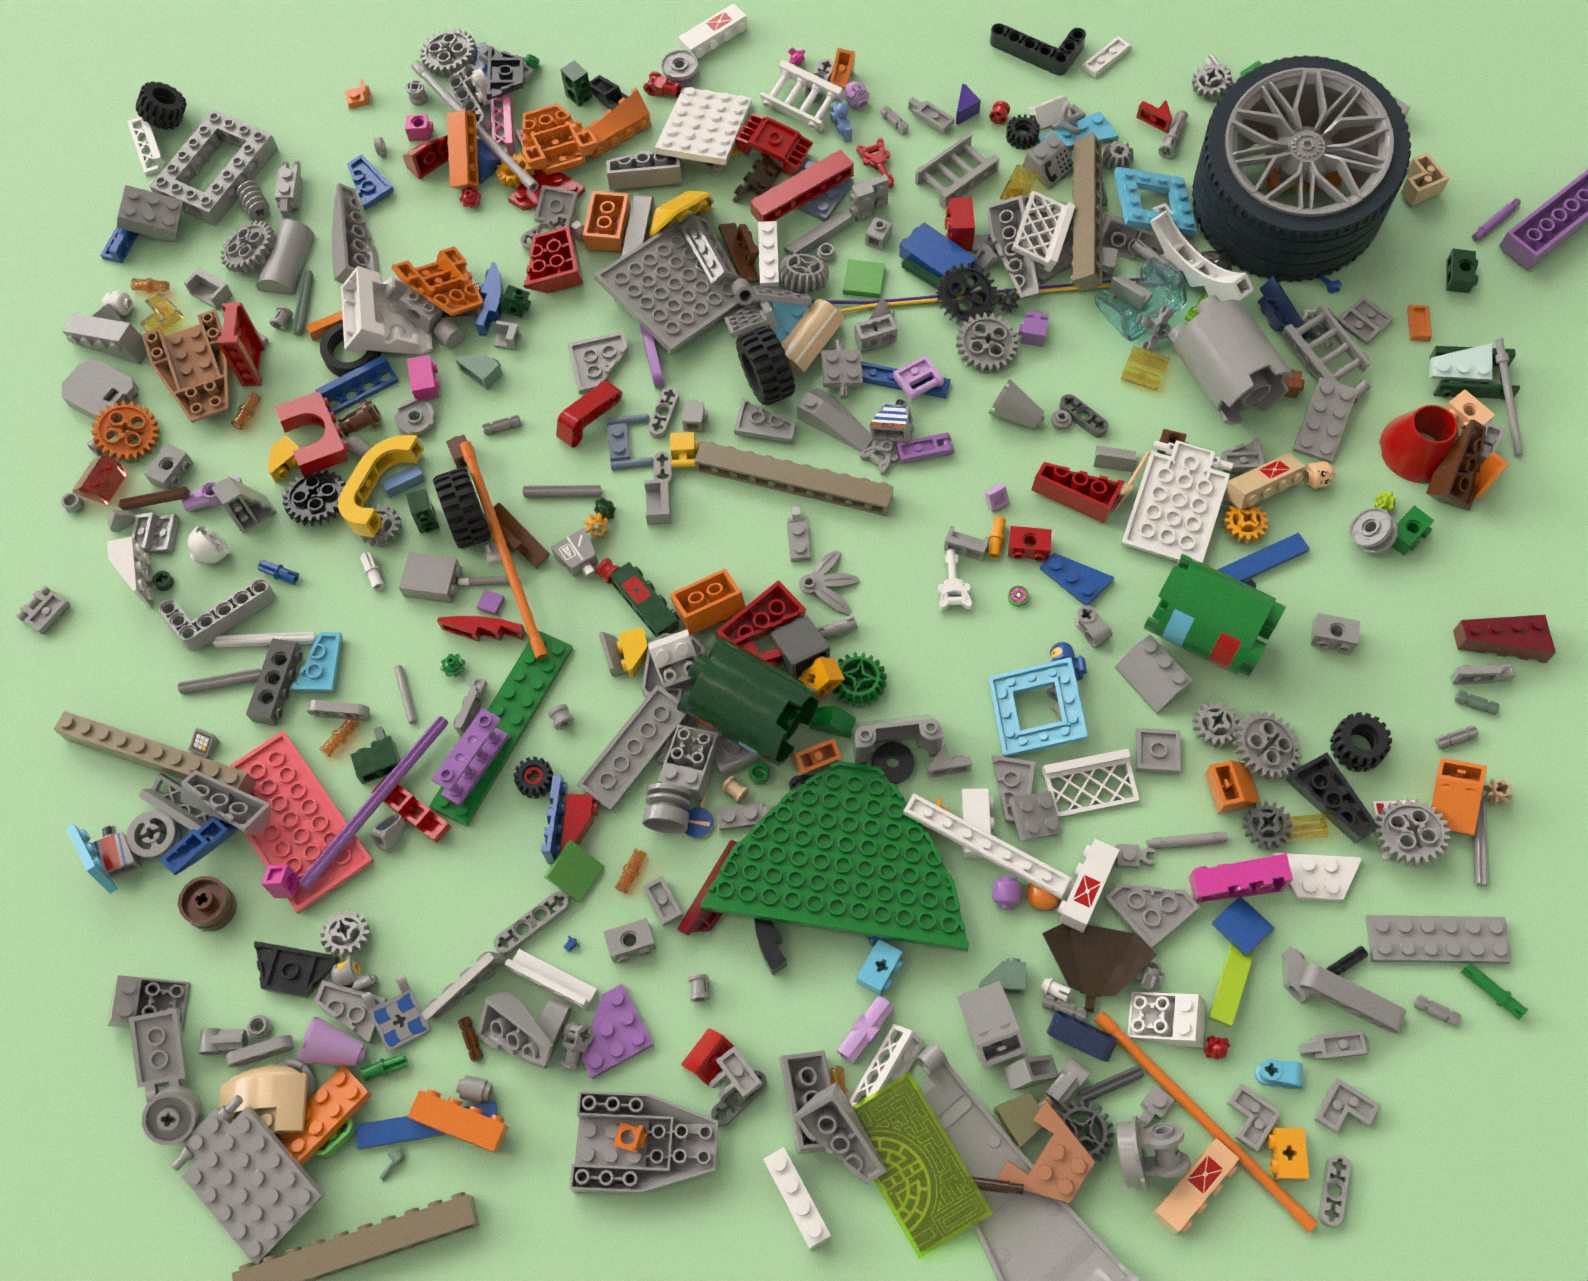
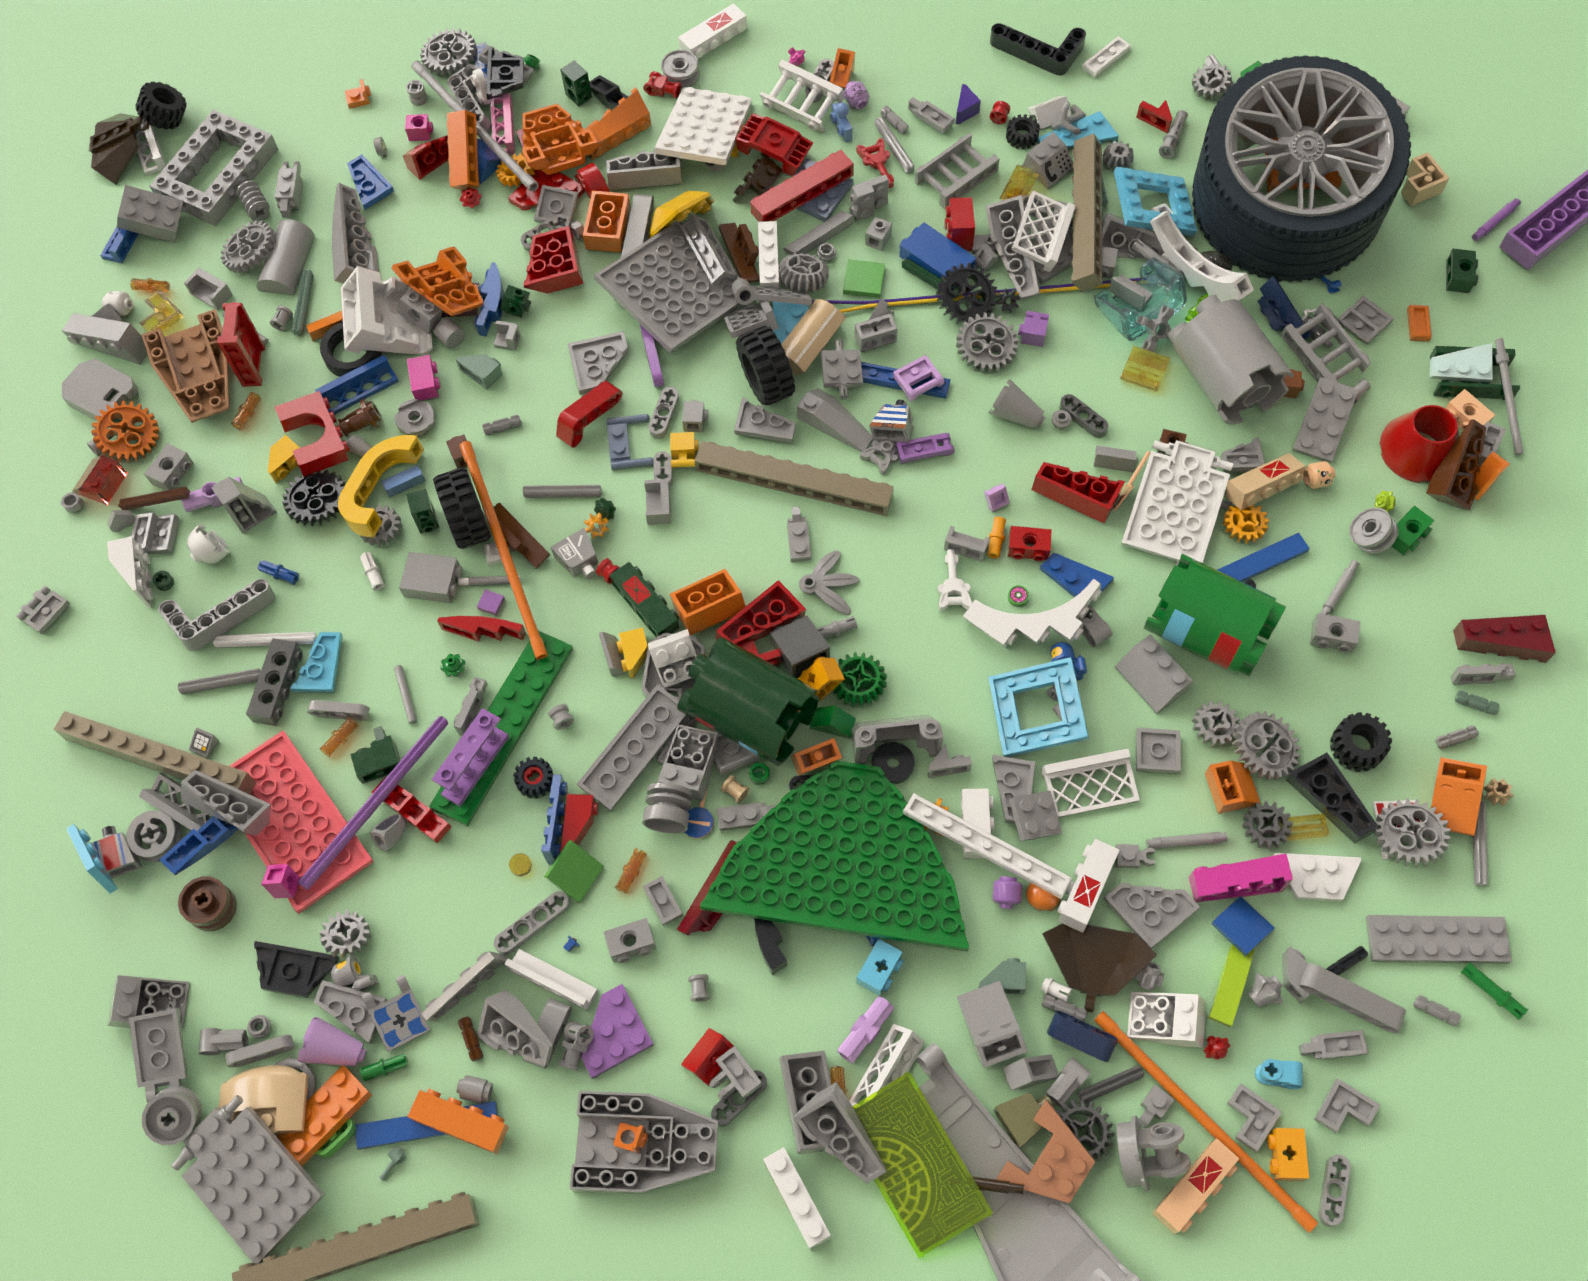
none -> dark brown panel [89,113,149,185]
none -> clear yellow tile [509,853,532,877]
none -> red brick [574,163,610,198]
none -> light grey axle [875,117,914,173]
none -> white arch [963,579,1102,648]
none -> light grey rock [1248,973,1283,1008]
none -> light grey piece [1320,560,1360,615]

